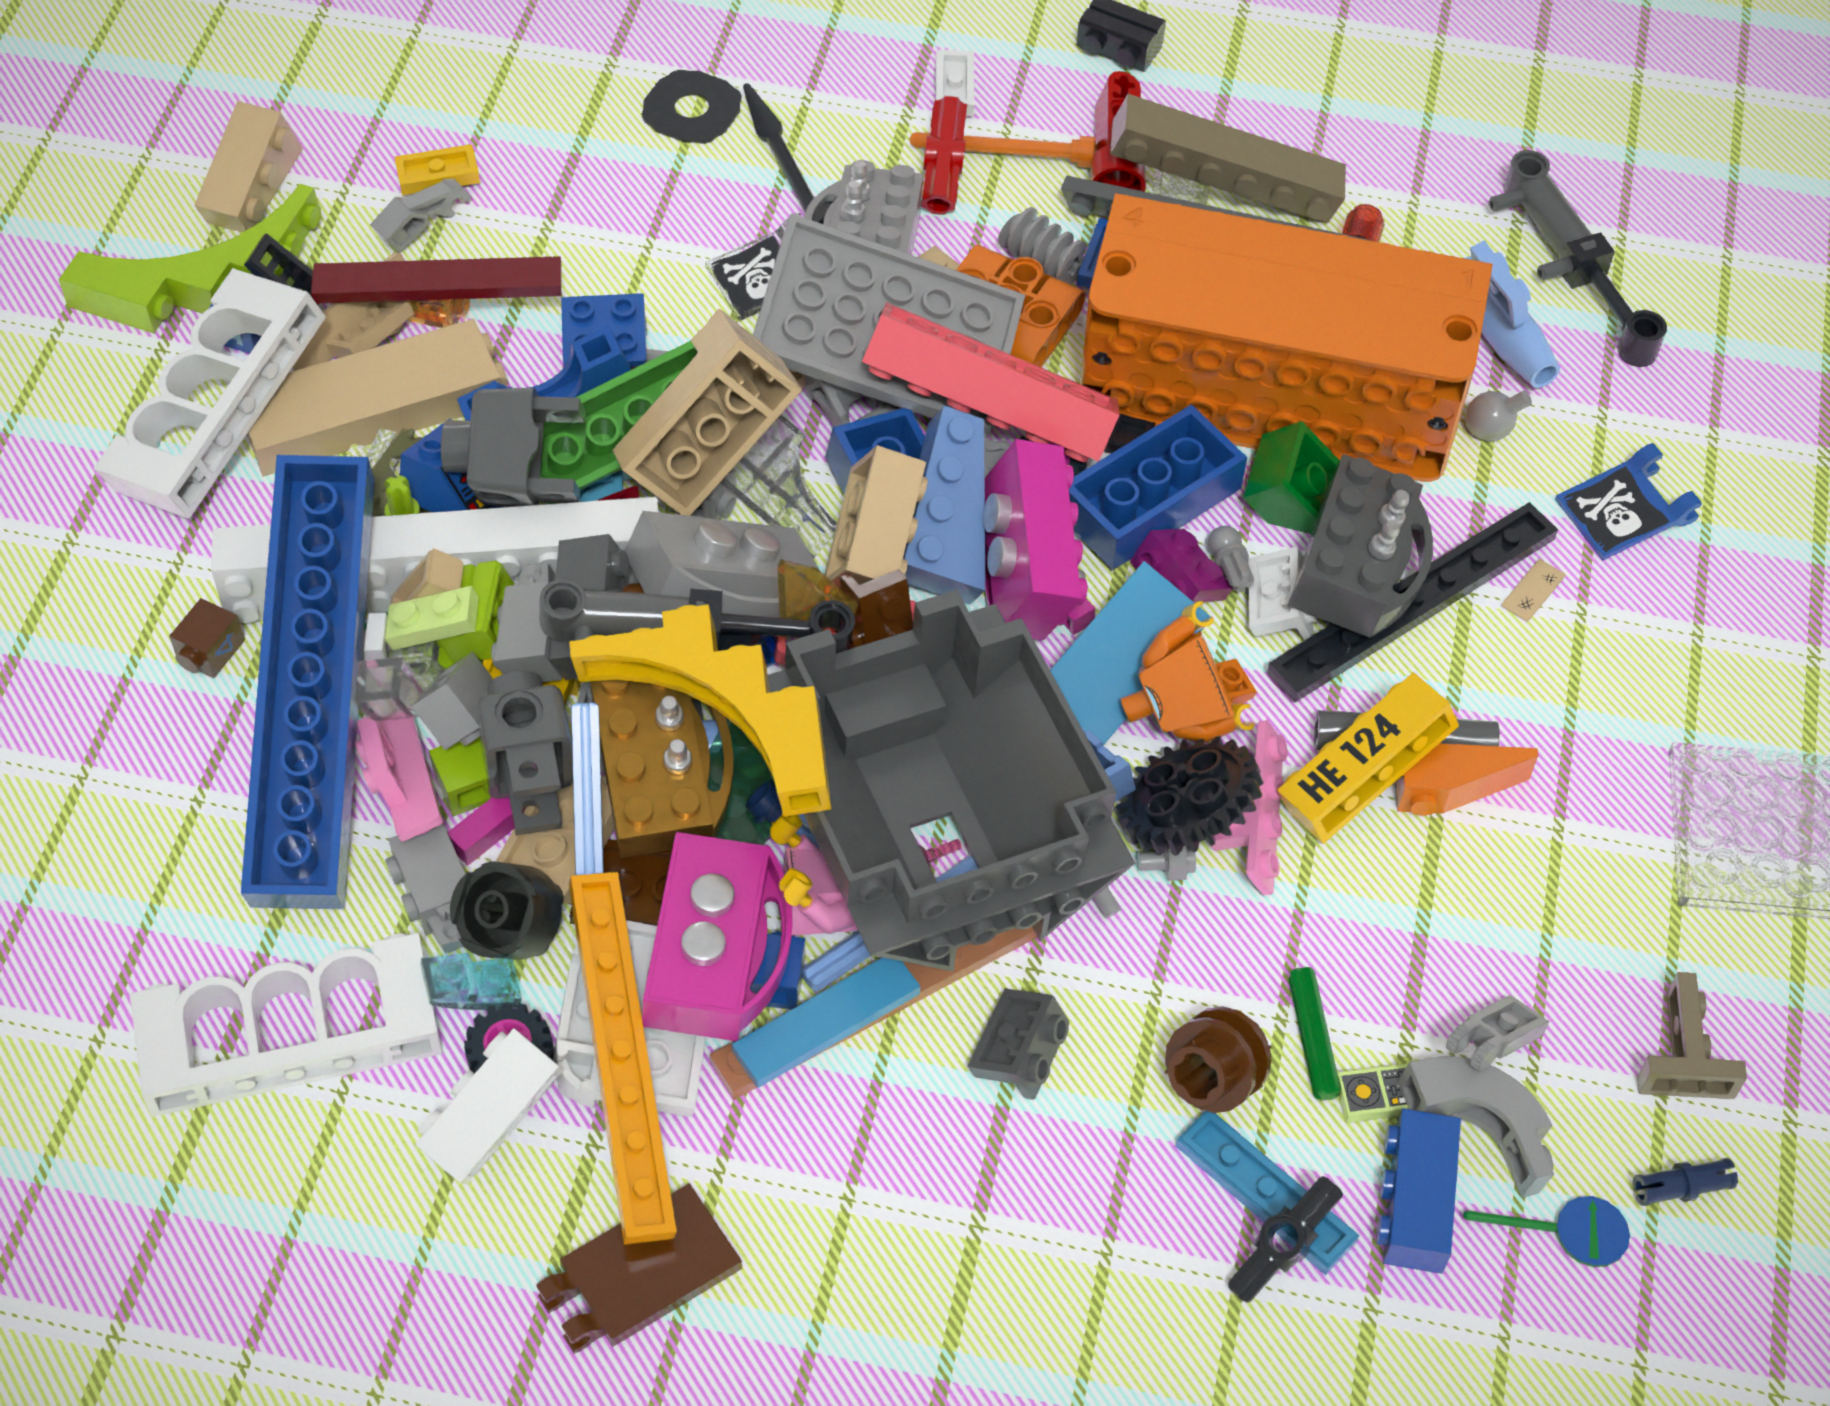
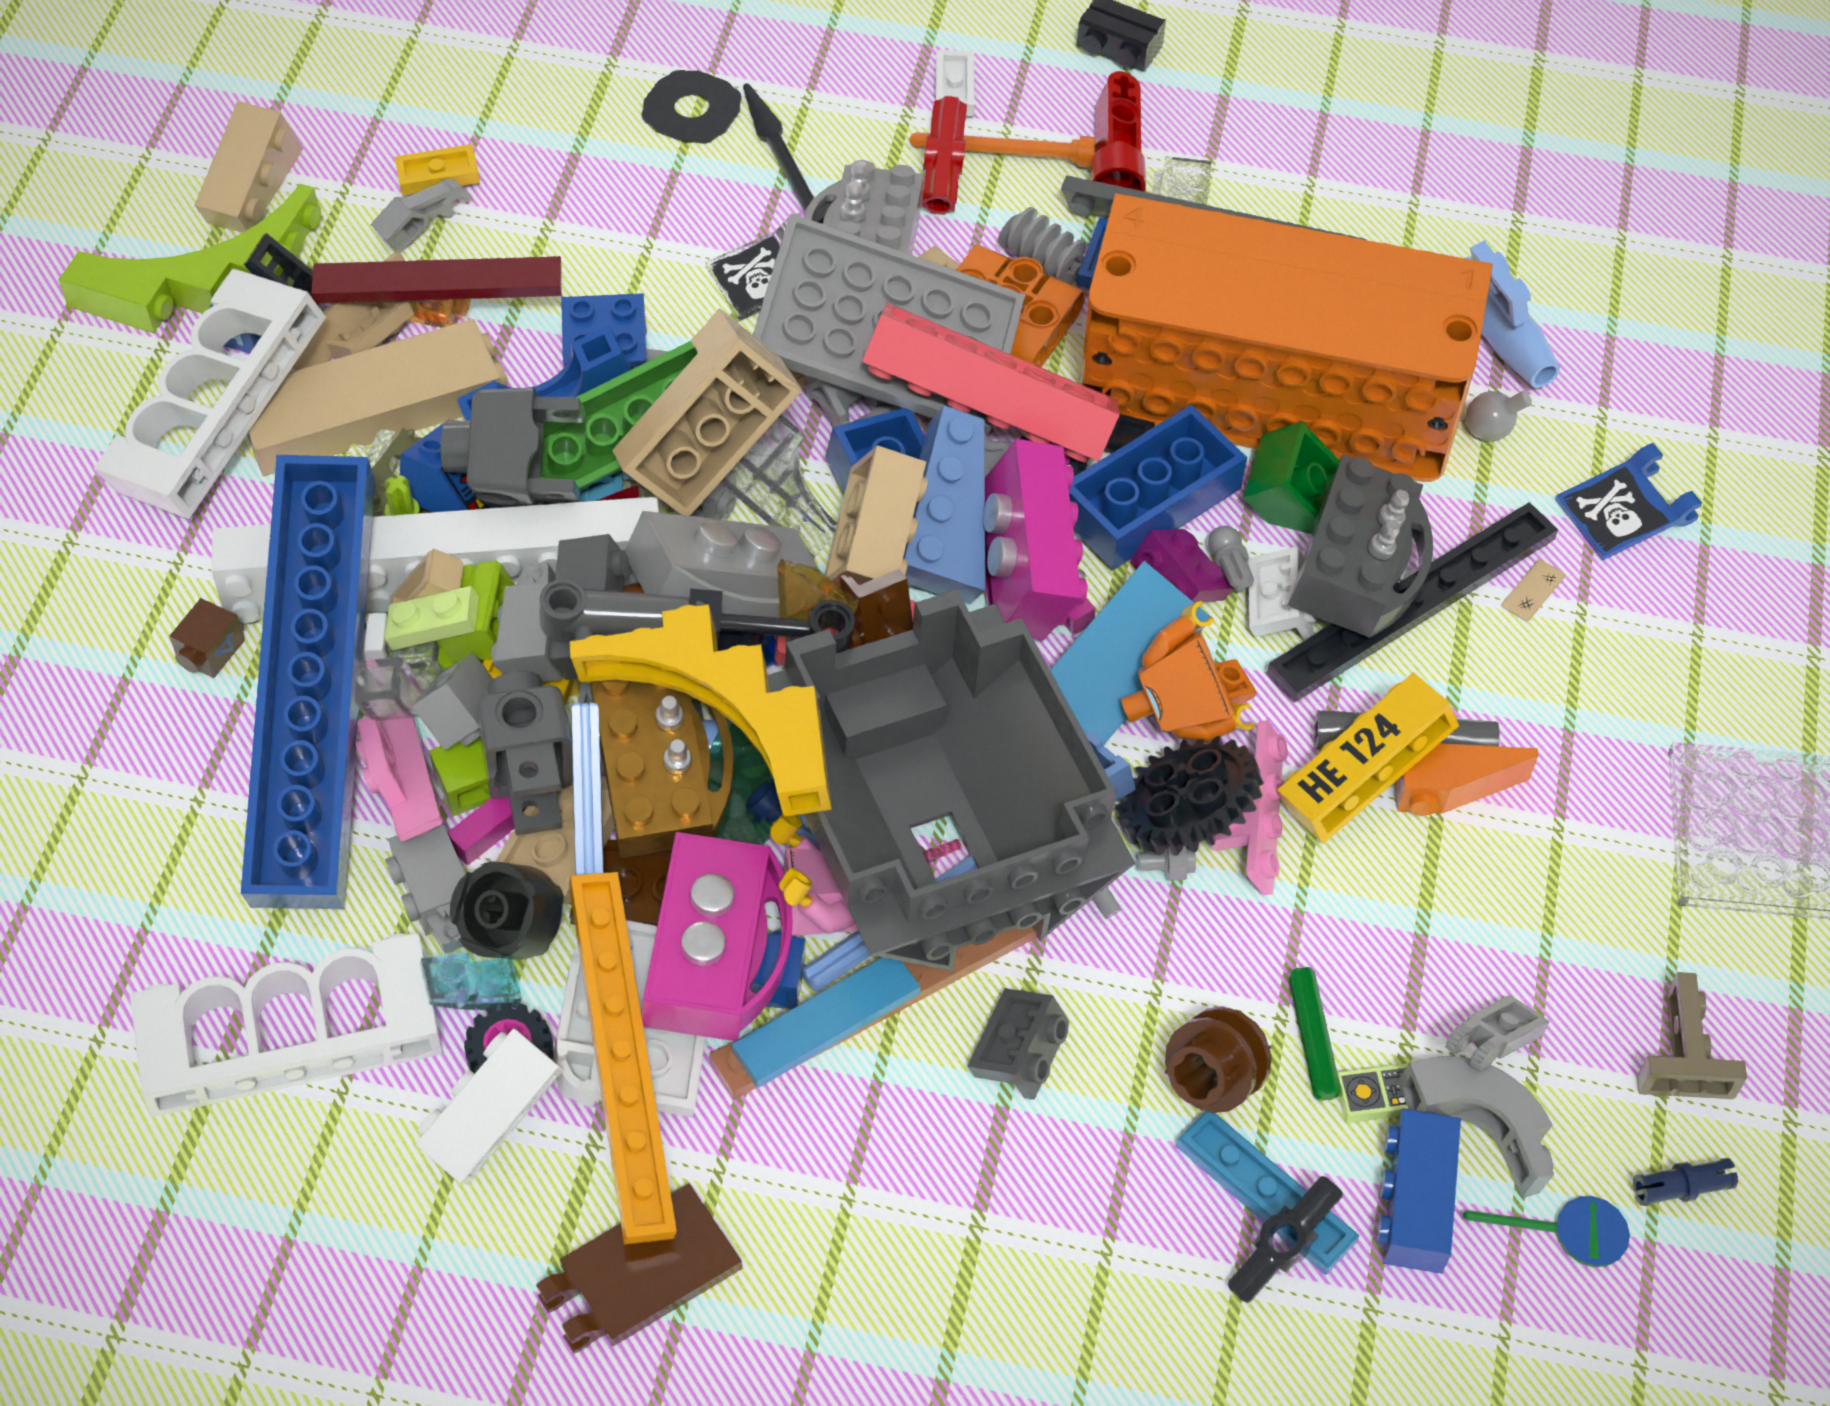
dark tan brick [1110,94,1346,224] -> none
clear red brick [1341,204,1385,243] -> none
piece [1489,150,1667,367] -> none

